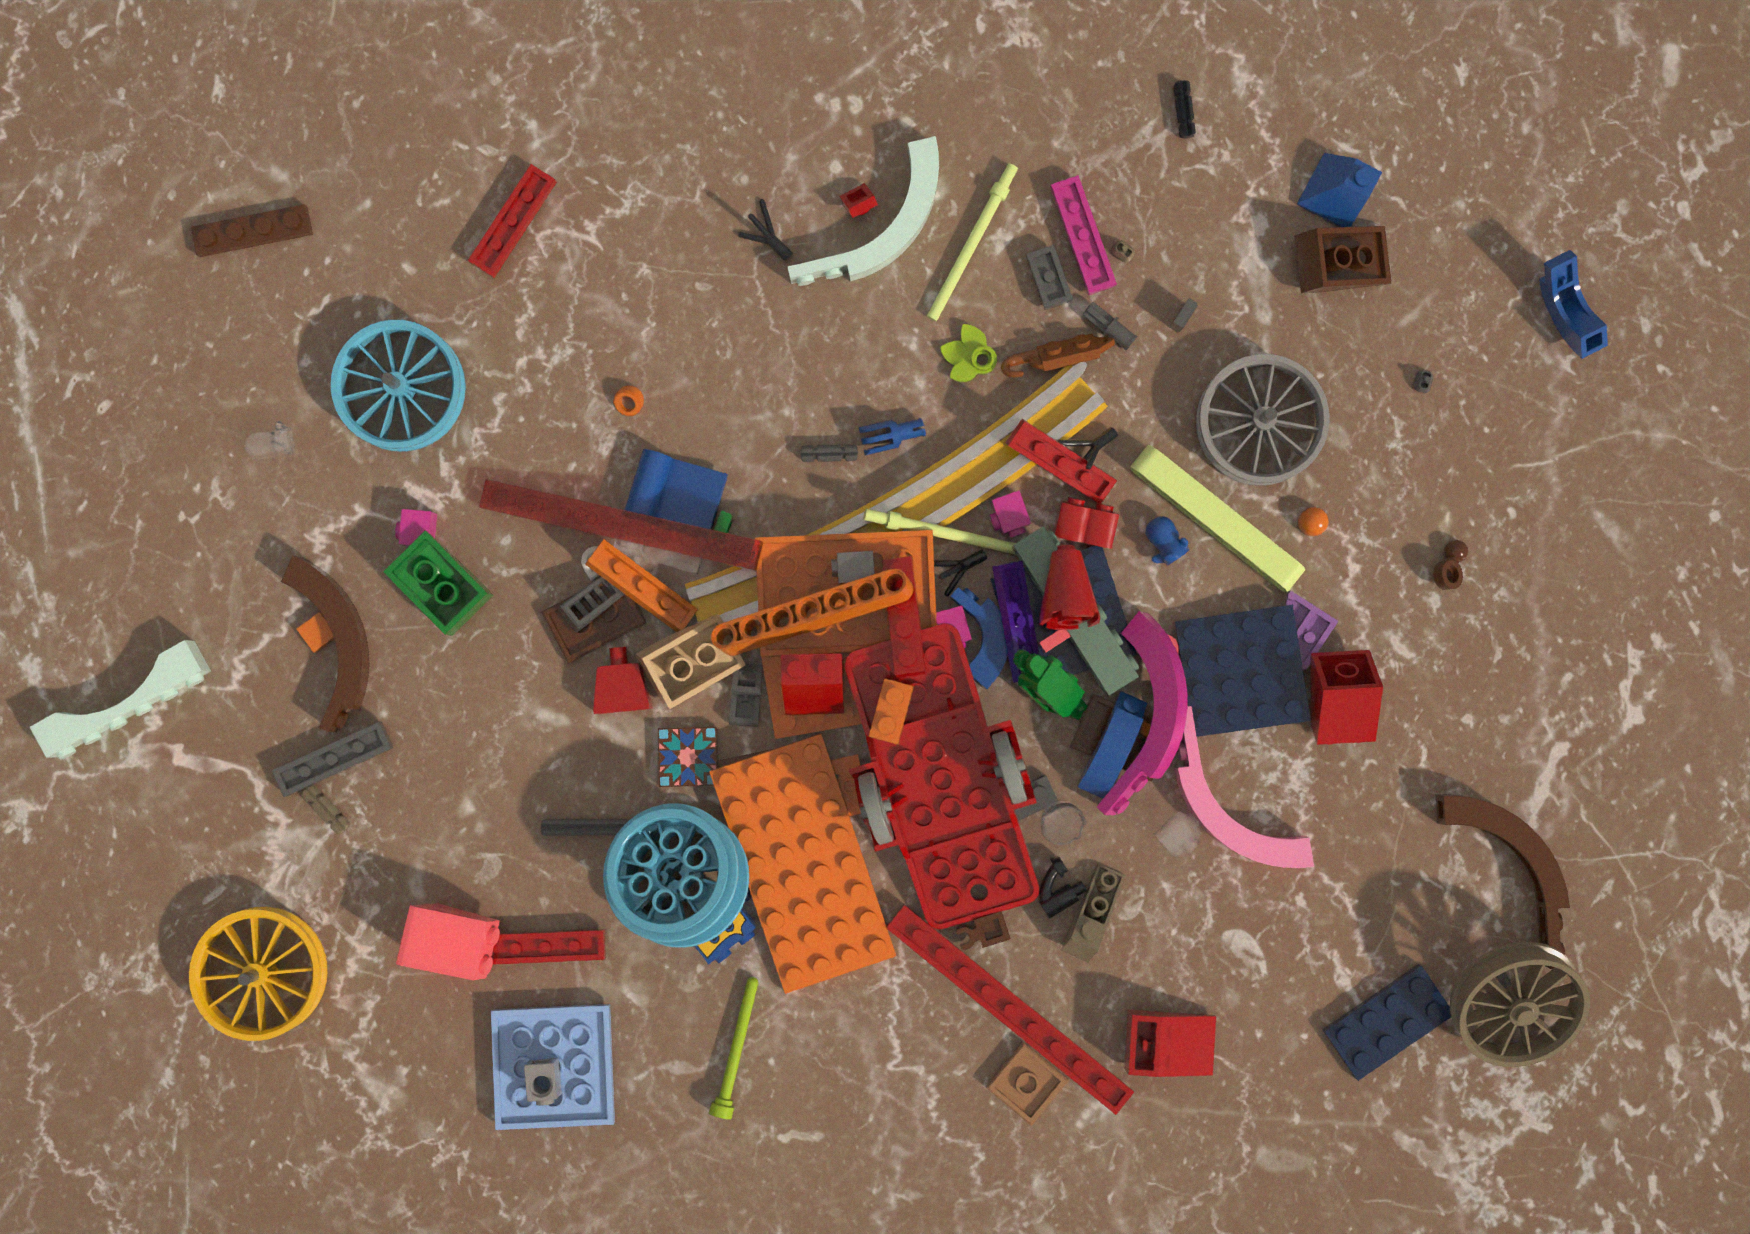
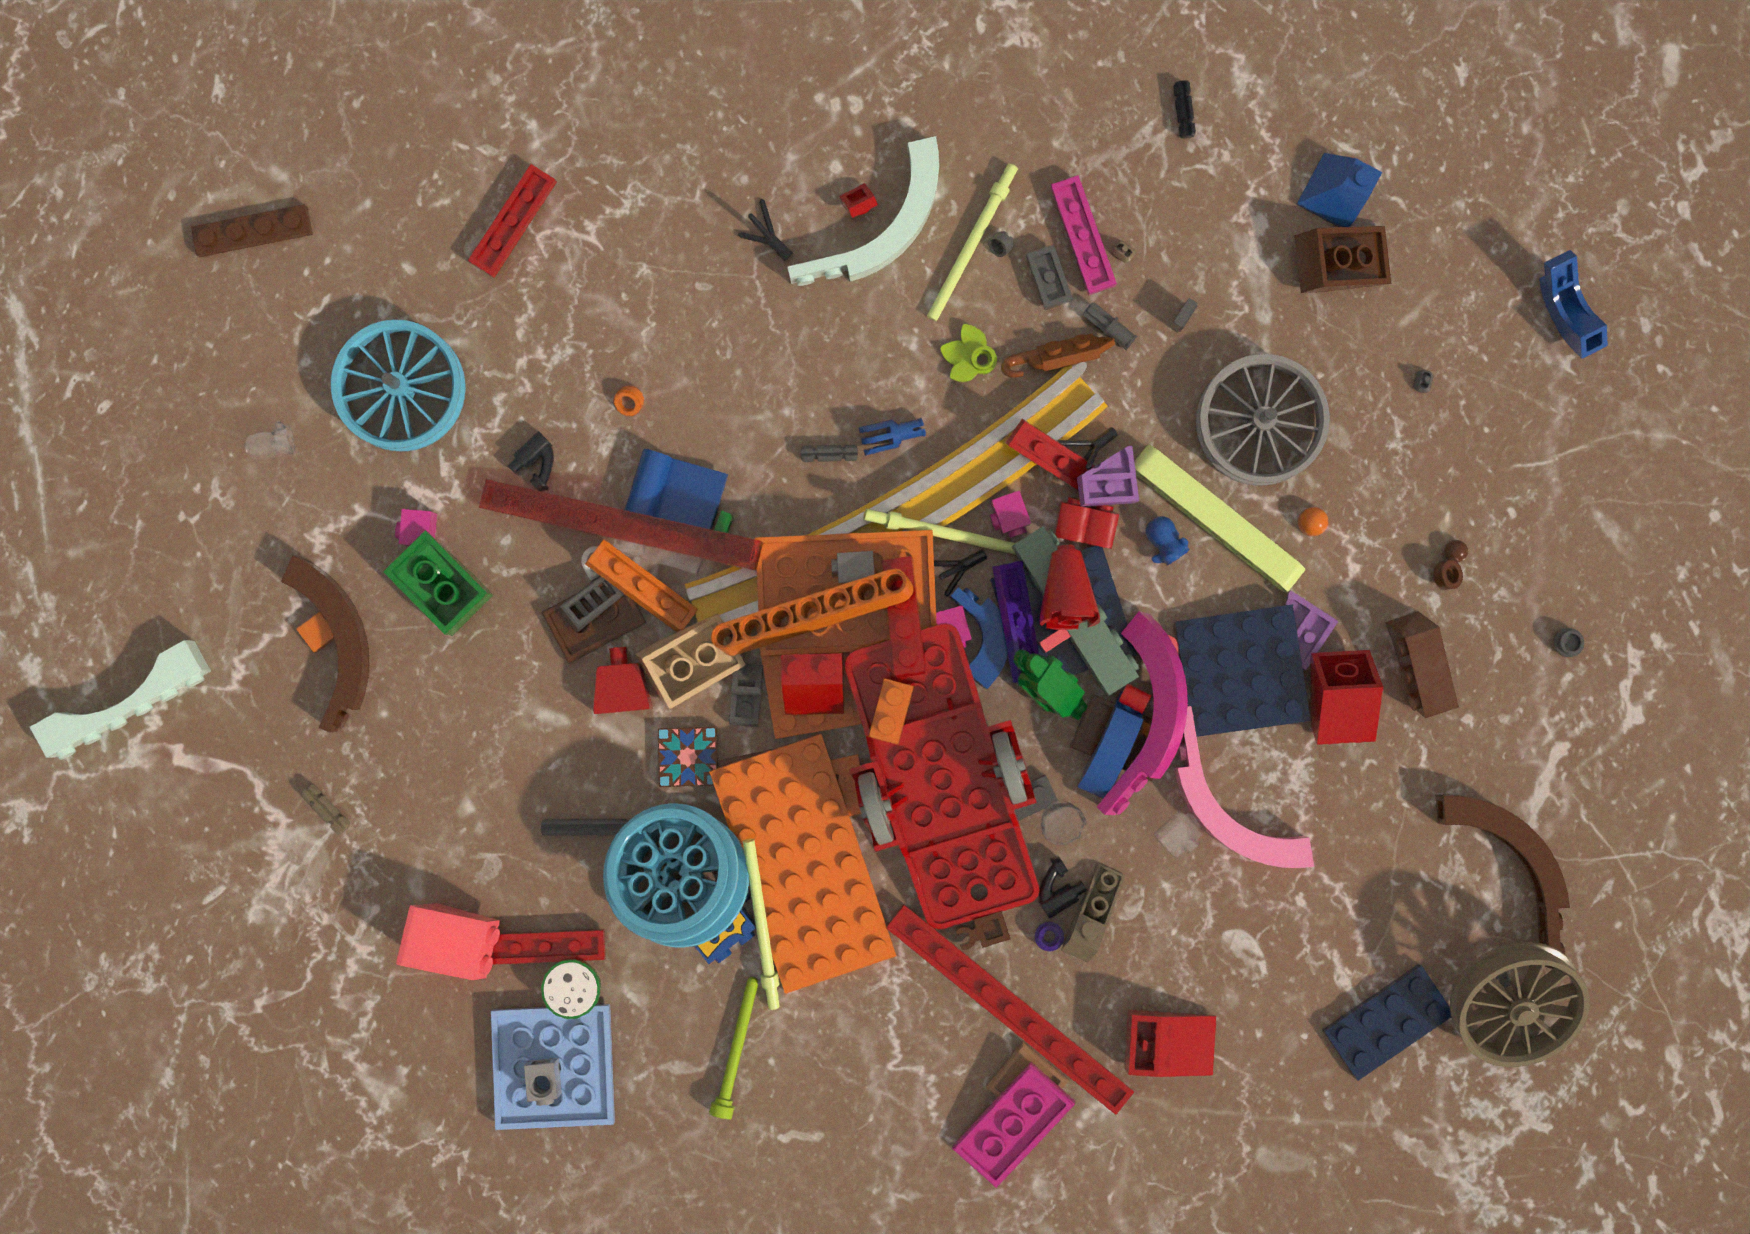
yellow wheel [189,906,328,1041] -> none
dark grey plate [272,722,393,797] -> none
none -> black plant [508,431,554,493]
none -> white tile [541,959,601,1019]
none -> yellowish green bar [743,839,780,1010]
none -> dark pink tile [952,1062,1075,1188]
none -> dark grey hinge [988,231,1014,257]
none -> dark purple plate [1035,921,1064,951]
none -> medium lavender wing [1077,446,1139,506]
none -> red hinge [1119,683,1152,714]
none -> reddish brown wedge [1385,611,1459,718]
none -> dark grey plate [1554,628,1584,657]

